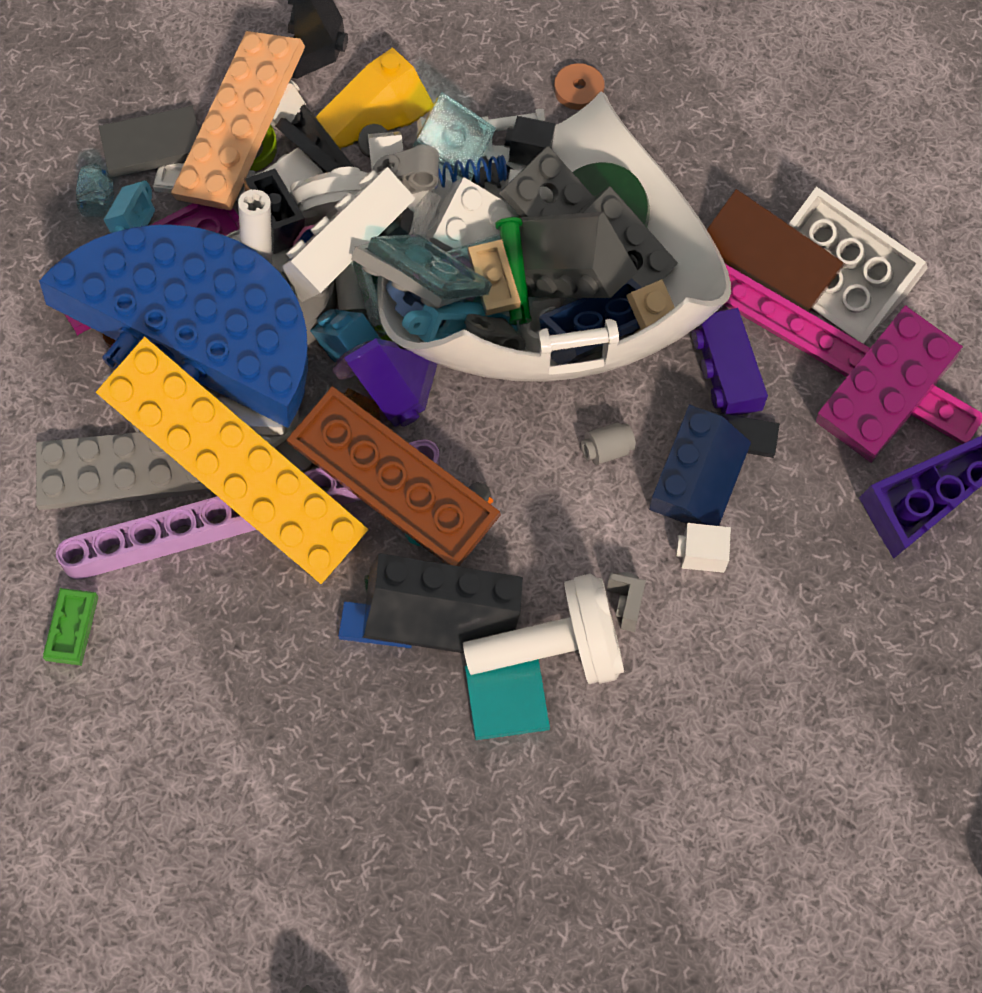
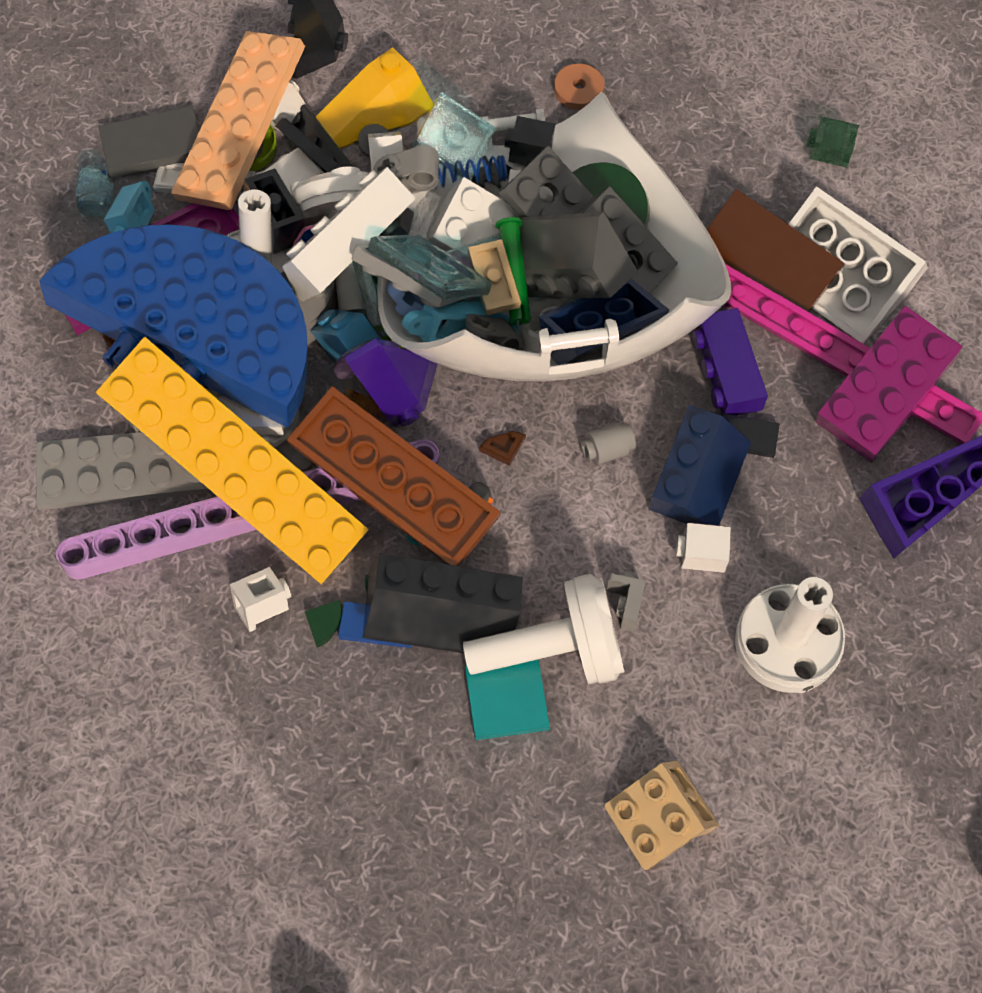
bright green plate [43,588,98,666] -> none
tan bracket [626,279,675,334] -> none
none -> white brick [230,567,291,632]
none -> dark green tile [305,600,342,648]
none -> reddish brown tile [479,431,526,466]
none -> tan bracket [605,760,720,870]
none -> white piece [735,577,845,693]
none -> clear green brick [806,116,859,168]

